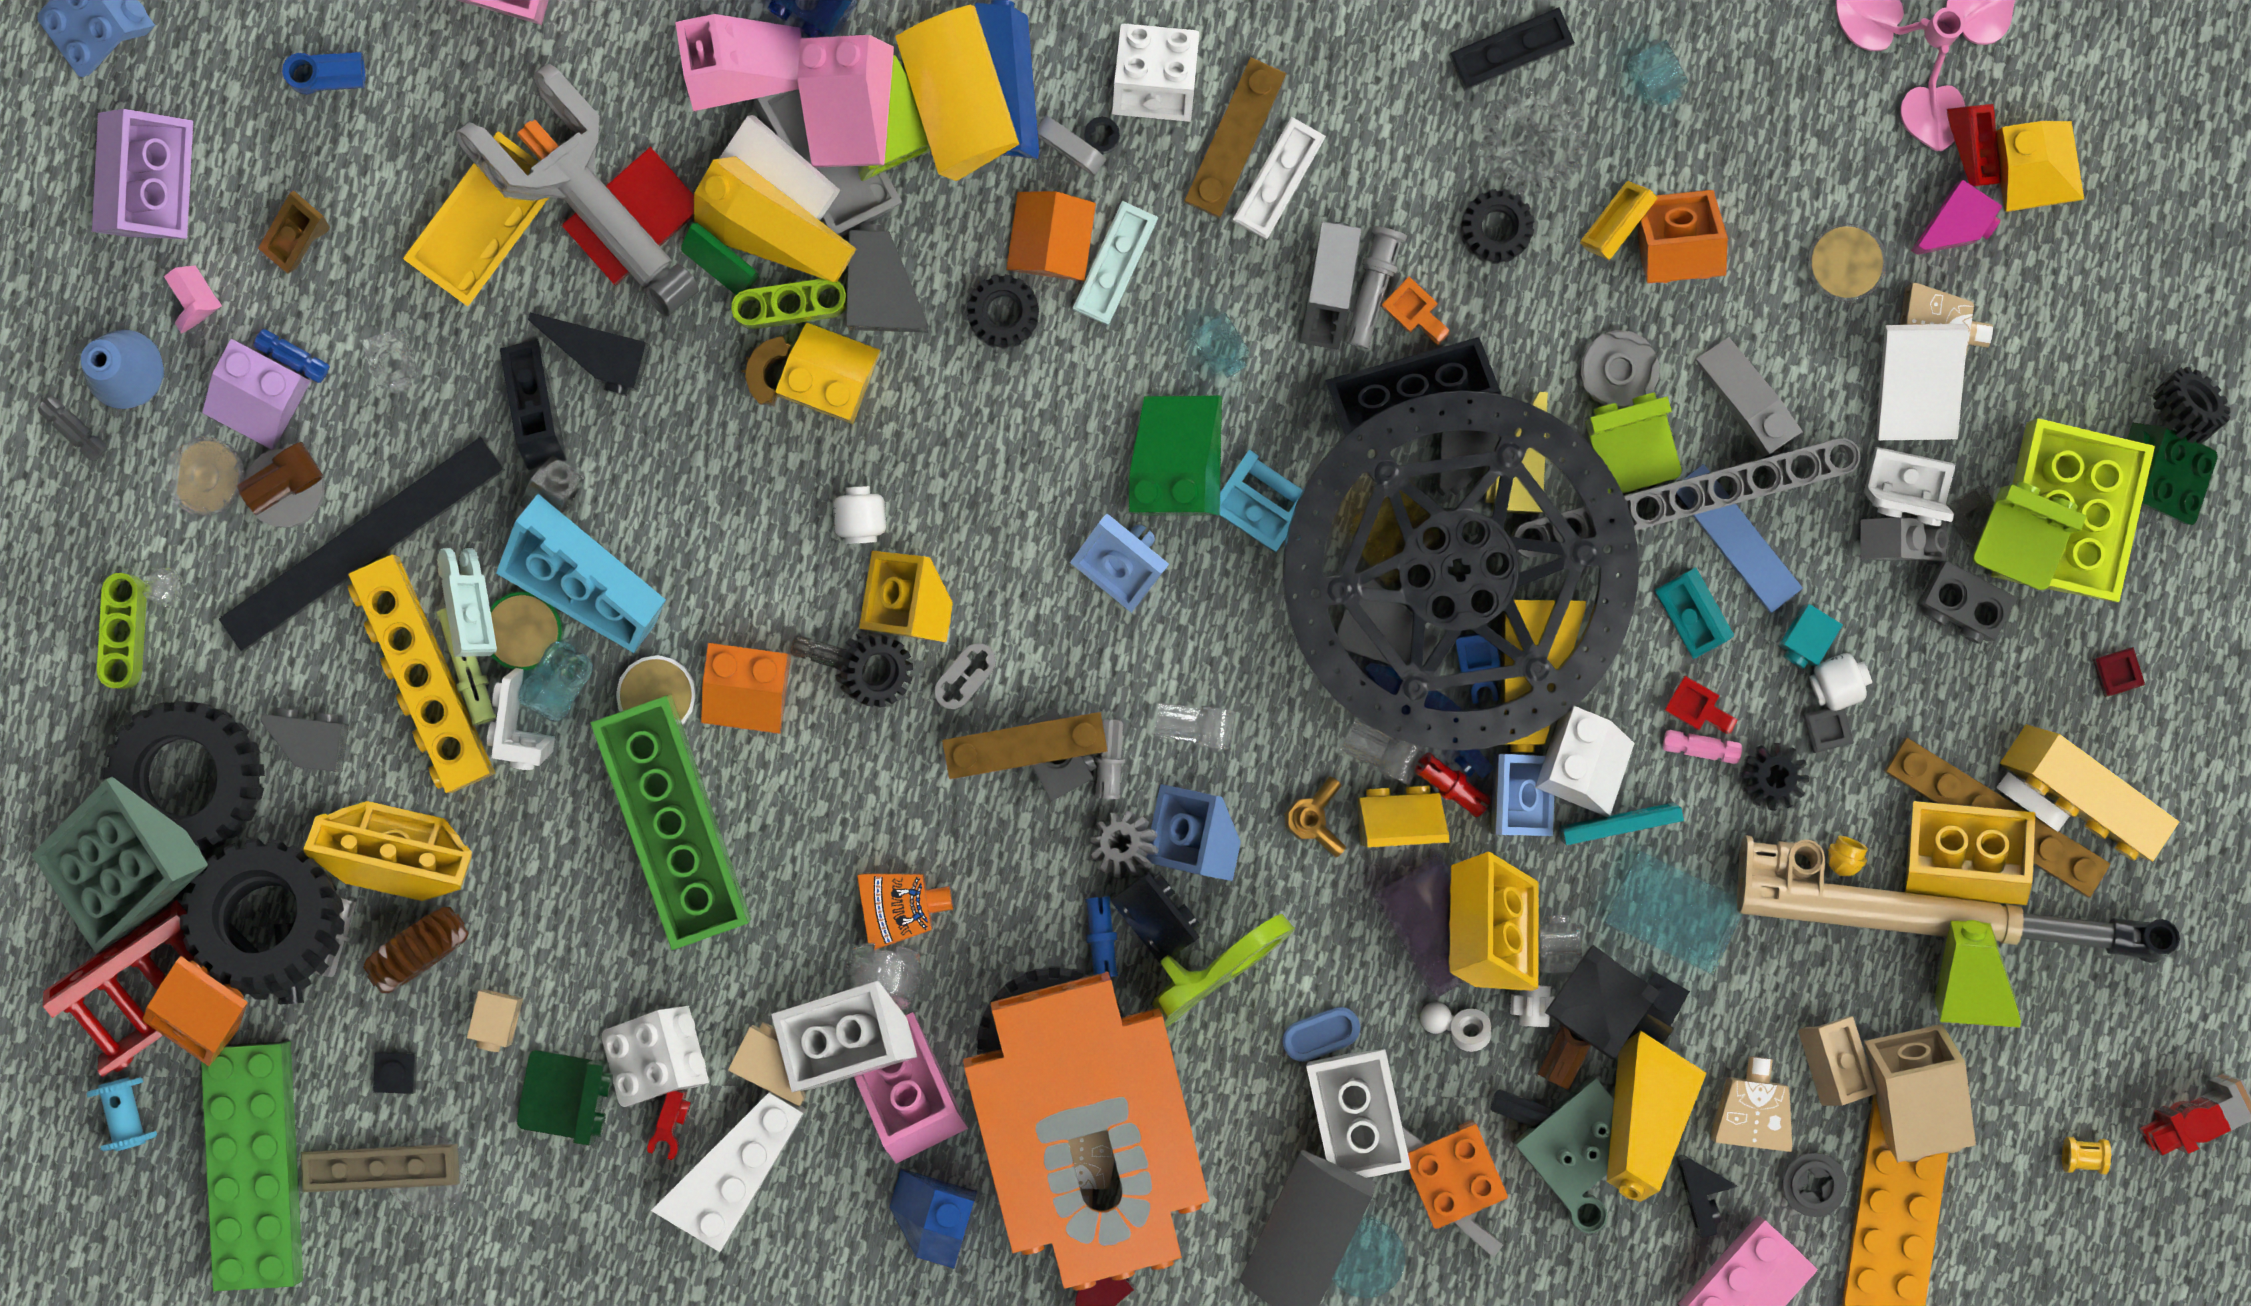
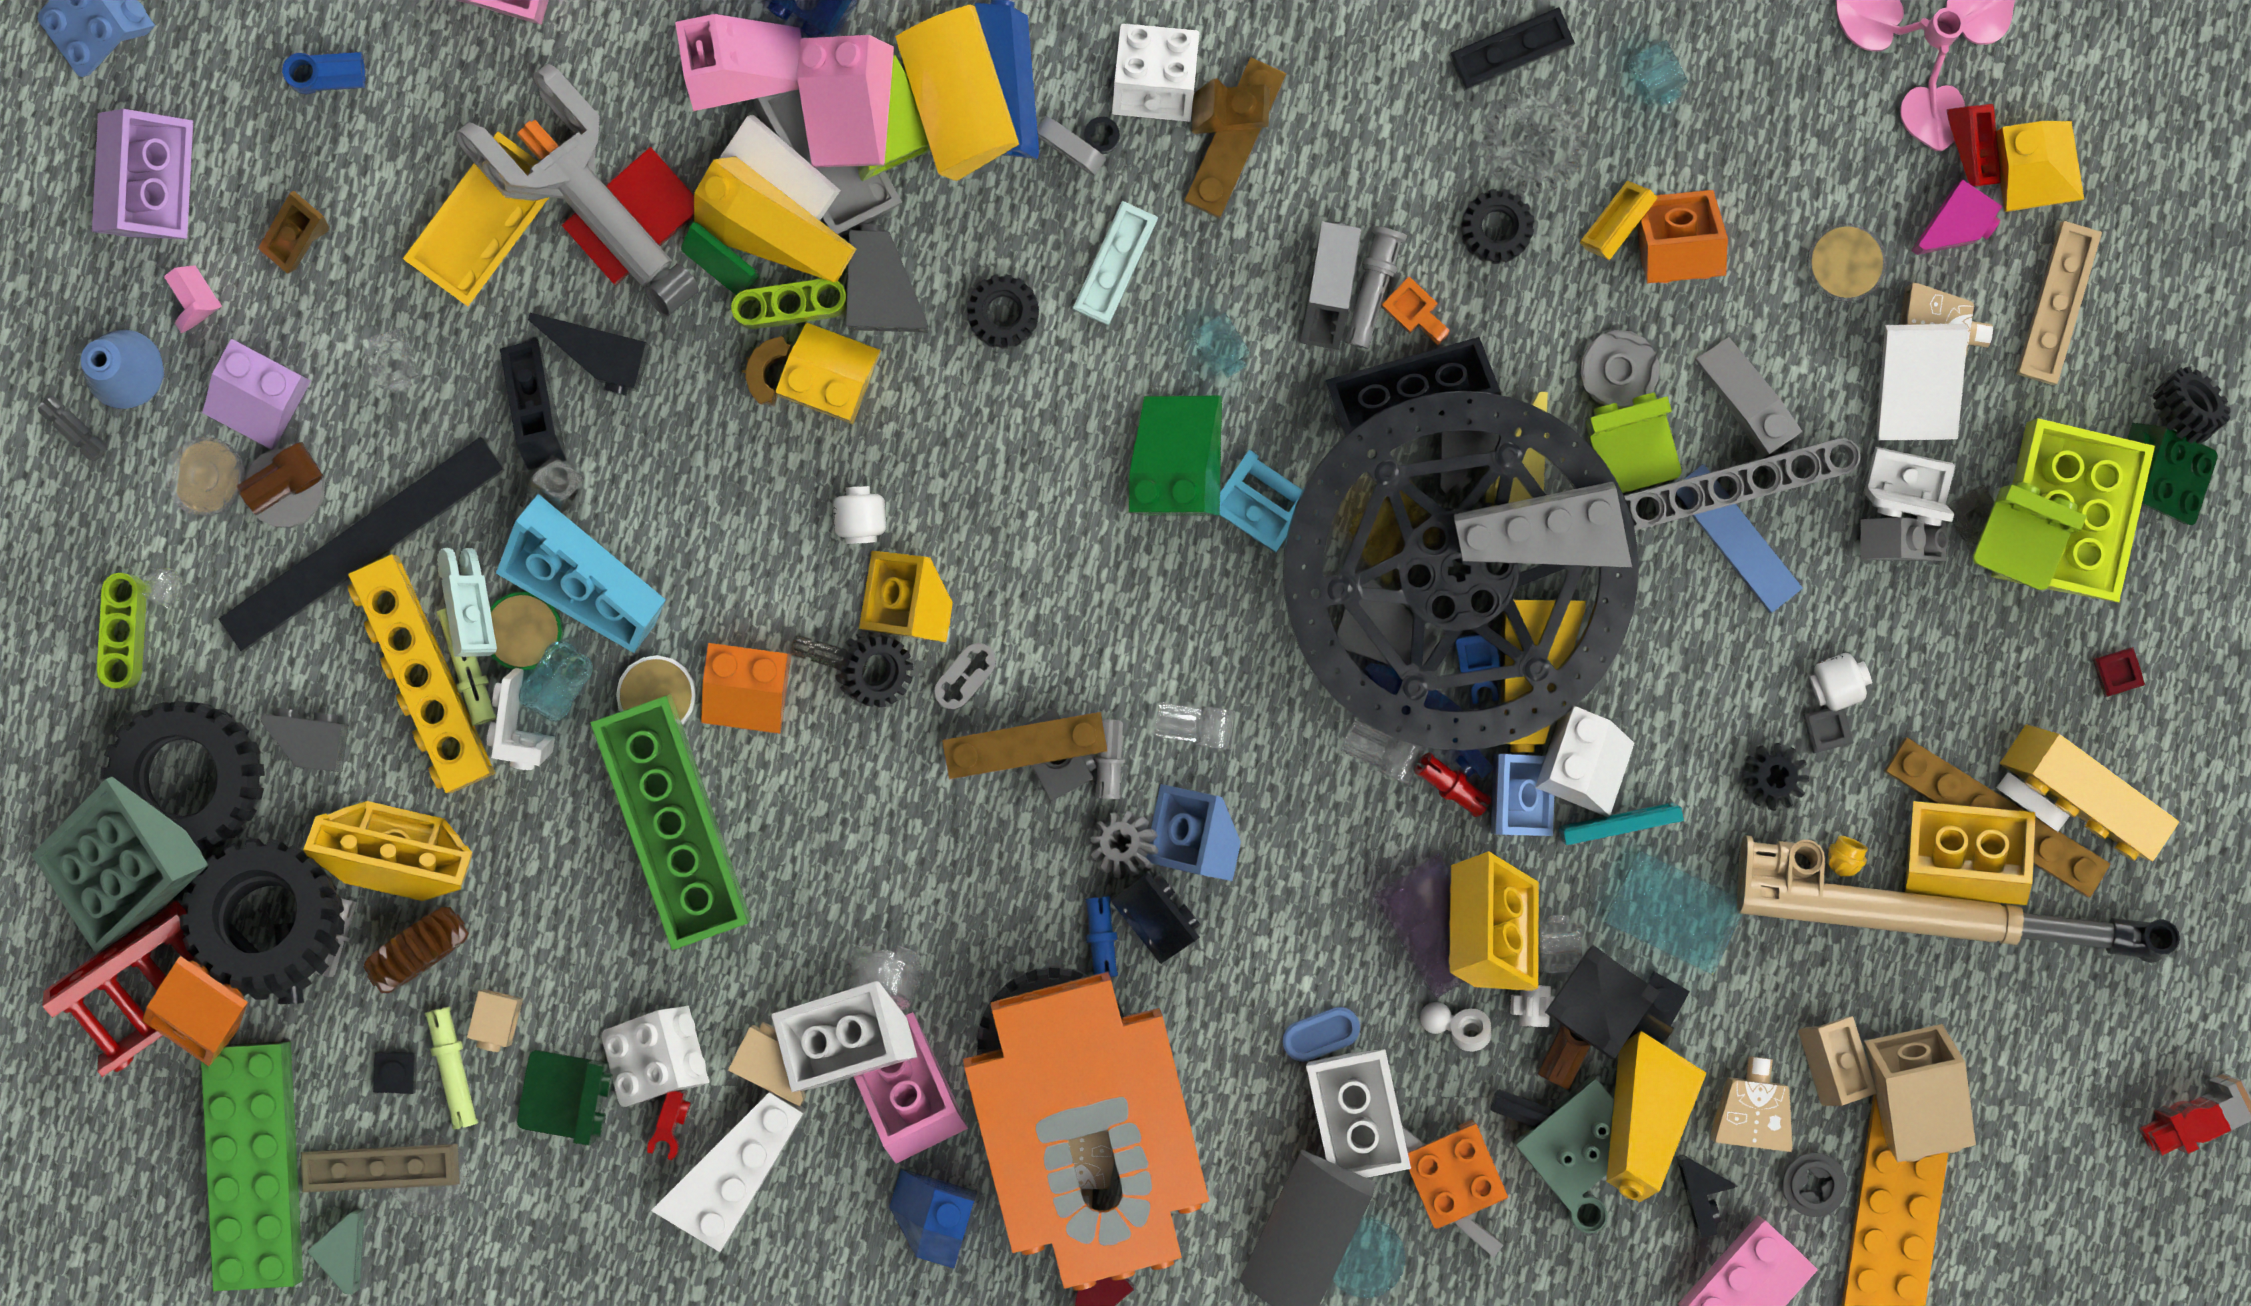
medium azure hose [87,1077,157,1152] -> none
blue axle [253,329,330,383] -> none
orange torso [857,873,953,951] -> none
orange slope [1006,191,1096,282] -> none
light blue tile [1070,514,1169,613] -> none
lime animal [1152,914,1295,1028] -> none
white tile [1232,117,1326,241] -> none
pearl gold piece [1284,776,1346,858] -> none
yellow slope [1357,785,1449,847] -> none
teal slope [1654,567,1734,659] -> none
bright pink axle [1663,730,1742,764] -> none
red plate [1664,676,1738,735] -> none
teal brick [1778,604,1843,669] -> none
dark grey brick [1917,561,2017,644] -> none
lime slope [1935,920,2021,1028] -> none
yellow bush [2062,1137,2111,1175] -> none
none -> sand green slope [307,1209,365,1294]
none -> yellowish green pin [425,1006,478,1129]
none -> pearl gold slope [1192,78,1270,134]
none -> light grey wedge [1454,482,1632,567]
none -> tan plate [2016,221,2102,386]

